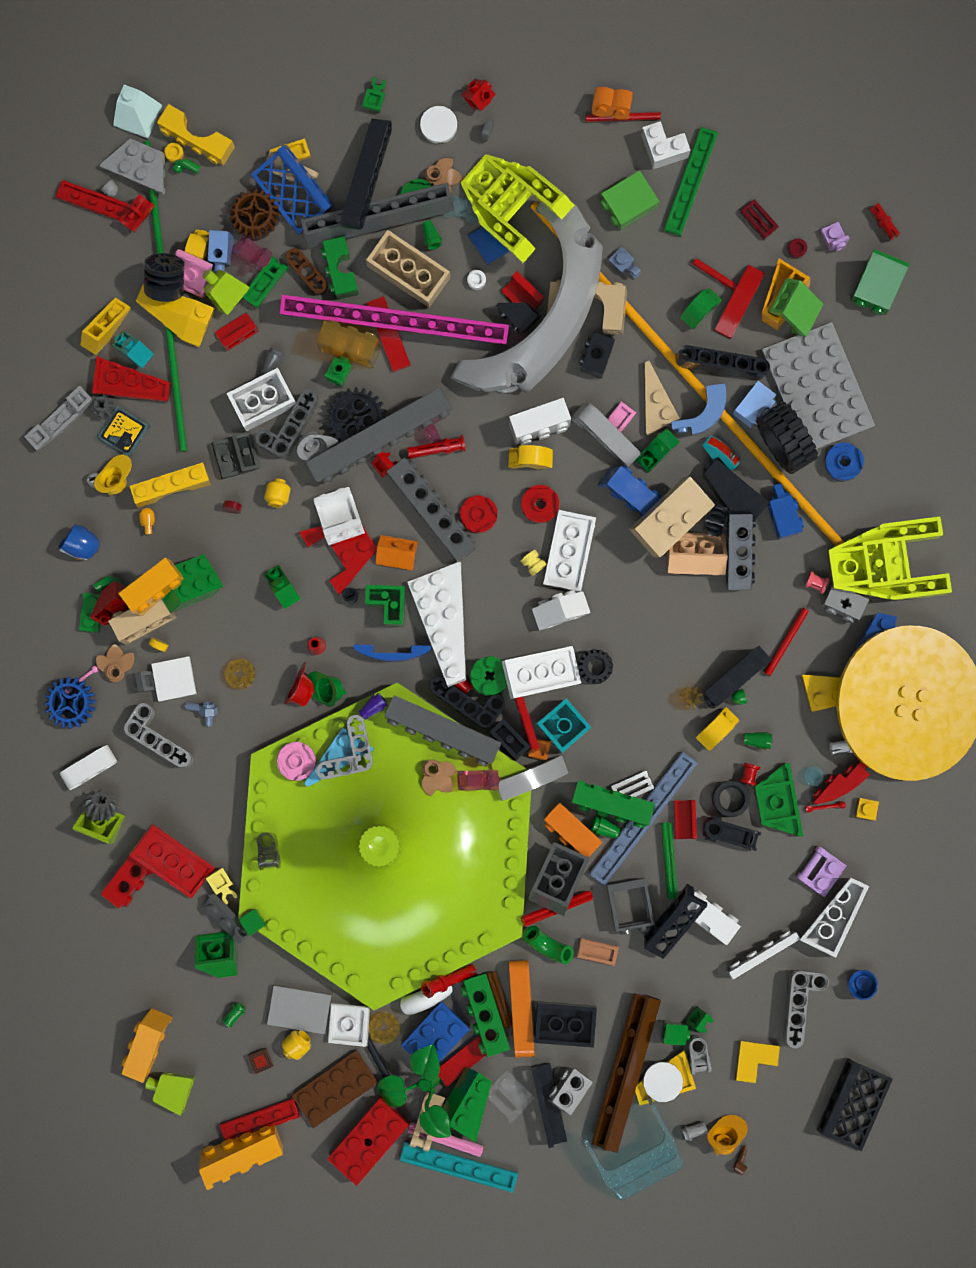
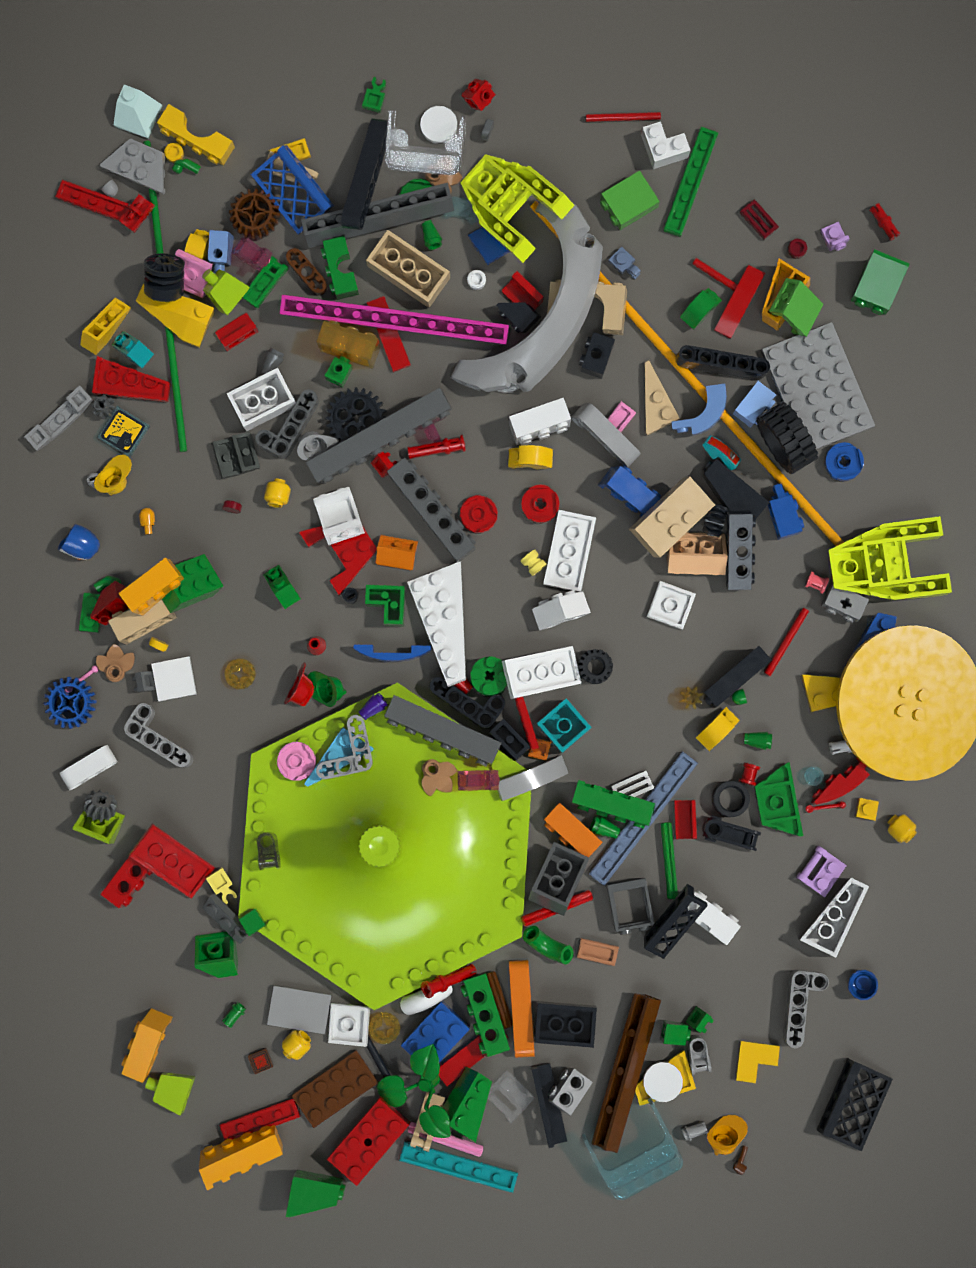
yellow arch [130,462,211,508] -> none
sand blue piece [185,701,217,726] -> none
orange brick [592,87,633,120] -> none
green slope [636,429,680,473] -> none
white plate [727,931,800,979] -> none
none -> green slope [286,1170,346,1218]
none -> clear windscreen [385,109,466,175]
none -> white tile [647,581,696,630]
none -> yellow head [887,814,917,843]

